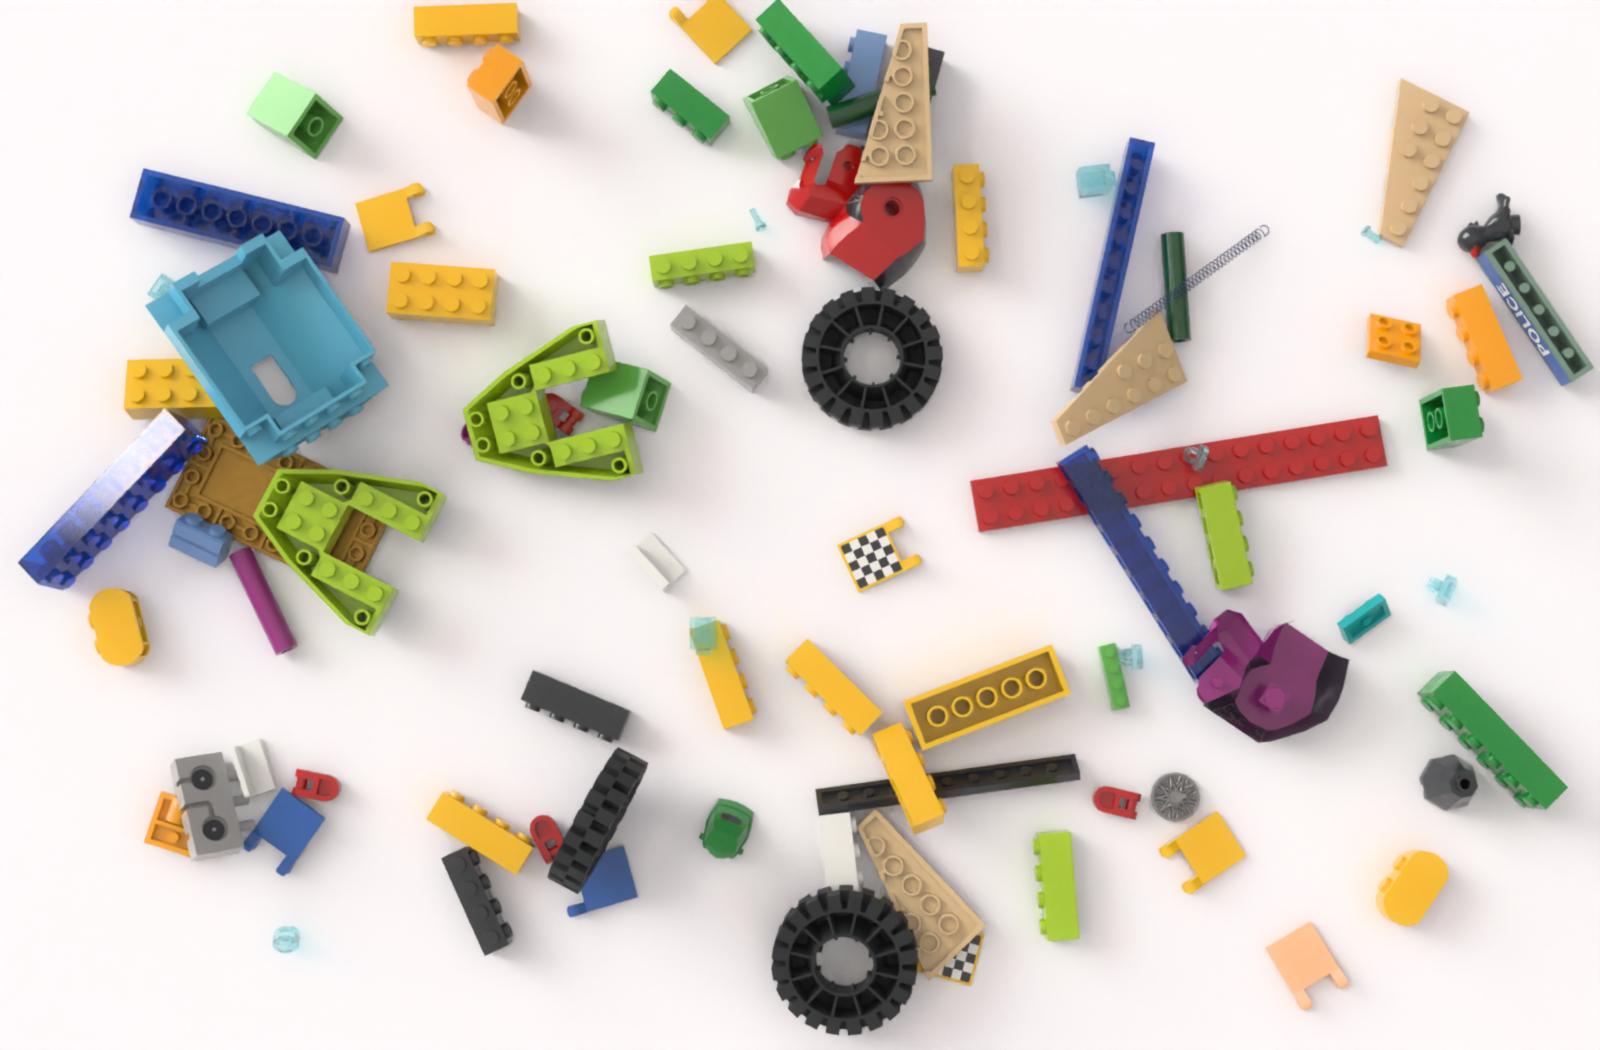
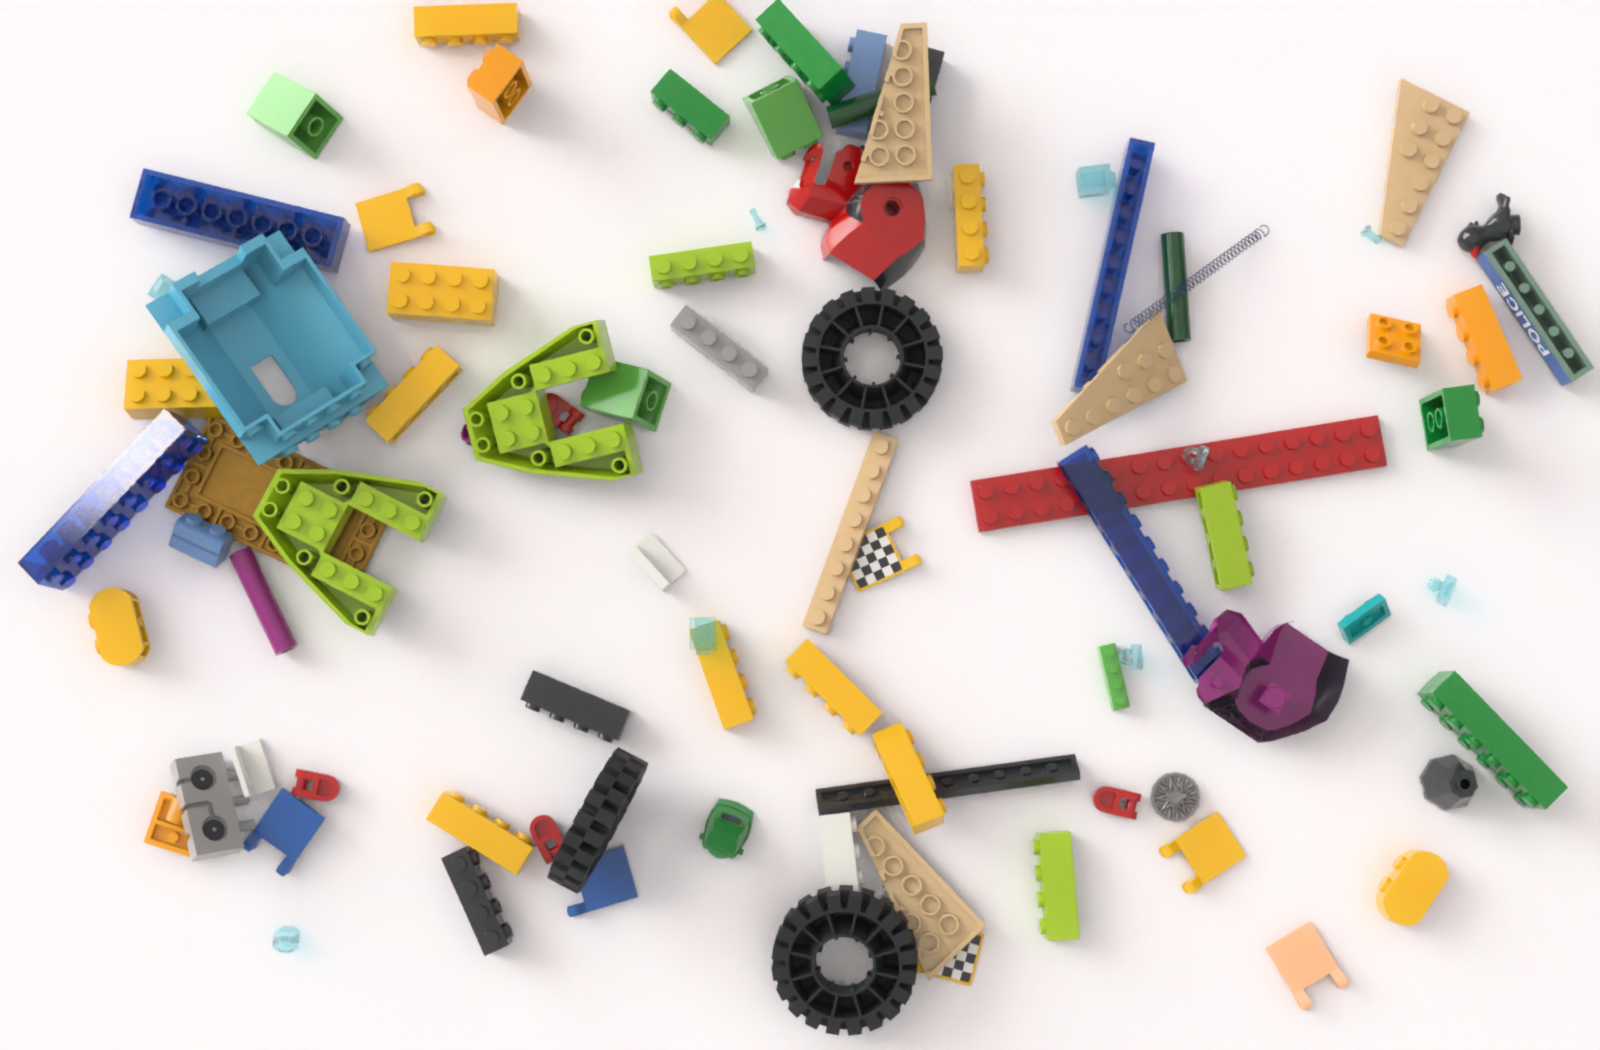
yellow brick [902,644,1071,751] -> none
none -> yellow brick [365,345,463,445]
none -> tan plate [802,431,900,635]

